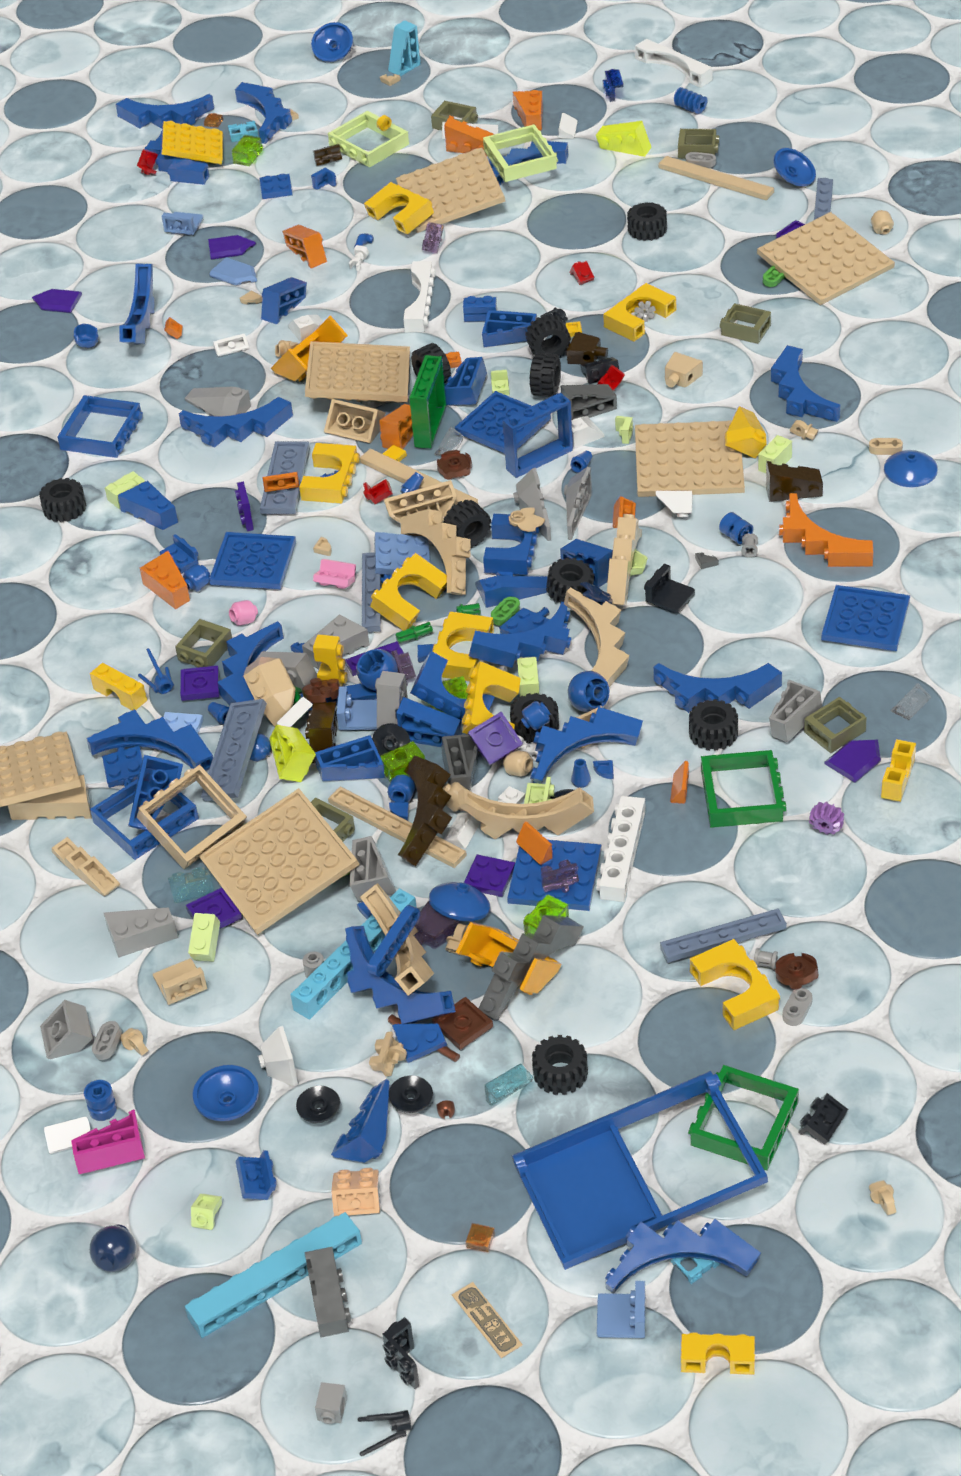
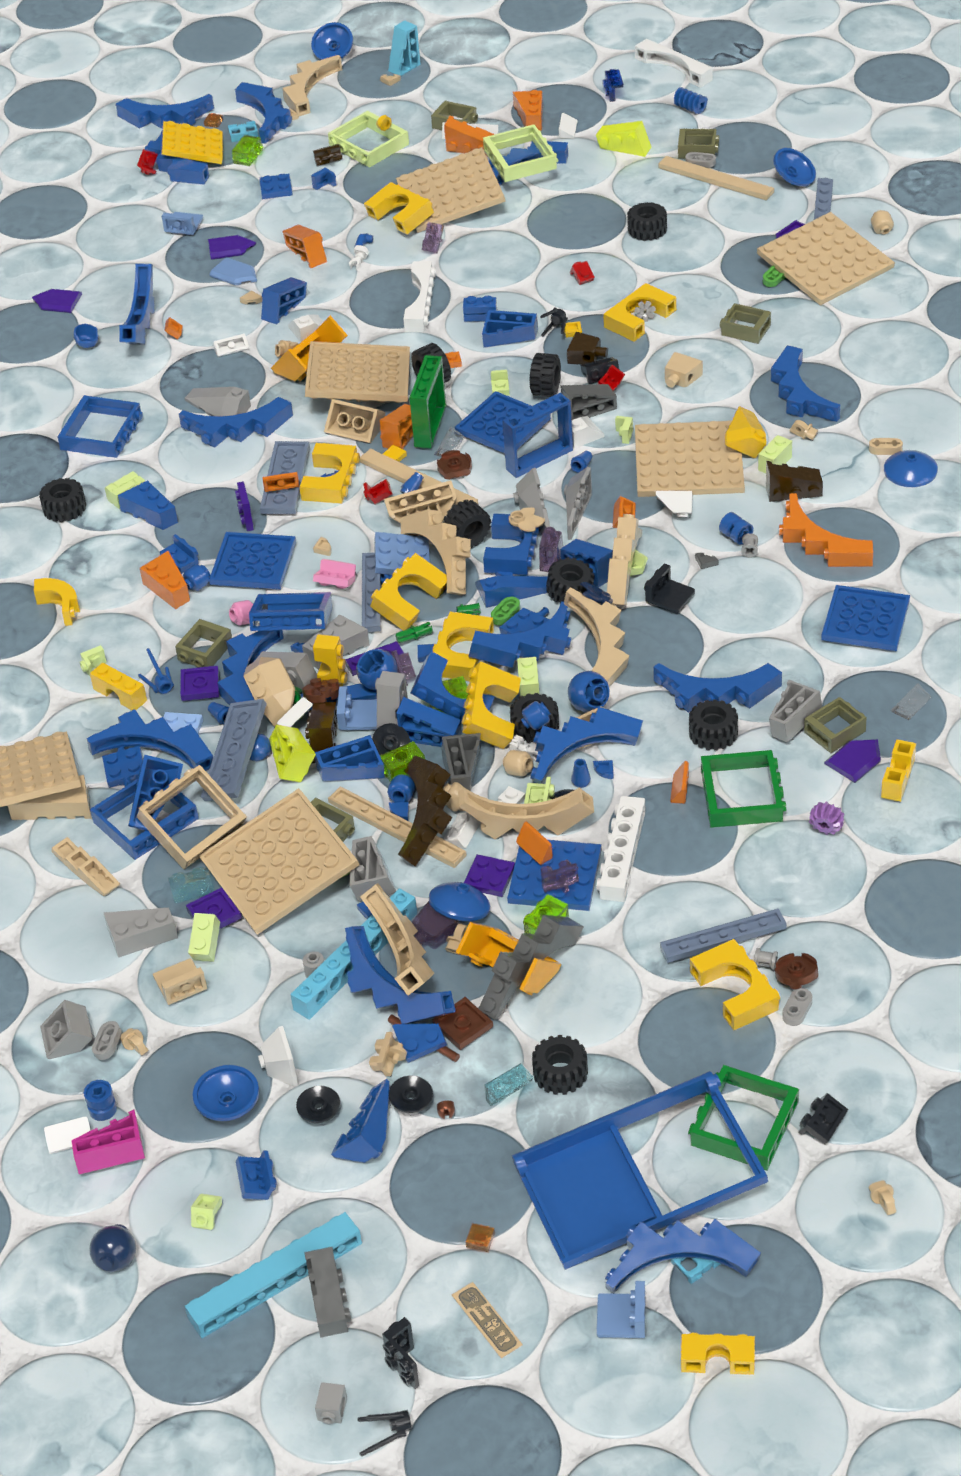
light nougat bracket [331,1168,380,1216] -> none
blue beam [367,905,420,977] -> none
blue wedge [445,357,487,405] -> none
plate [468,711,523,766] -> none
black tyre [525,314,571,356] -> none
none -> yellow arch [34,578,80,626]
none -> yellowish green bracket [79,645,107,676]
none -> blue window [249,592,332,631]
none -> tan arch [282,55,342,116]
none -> clear purple torso [539,527,563,572]

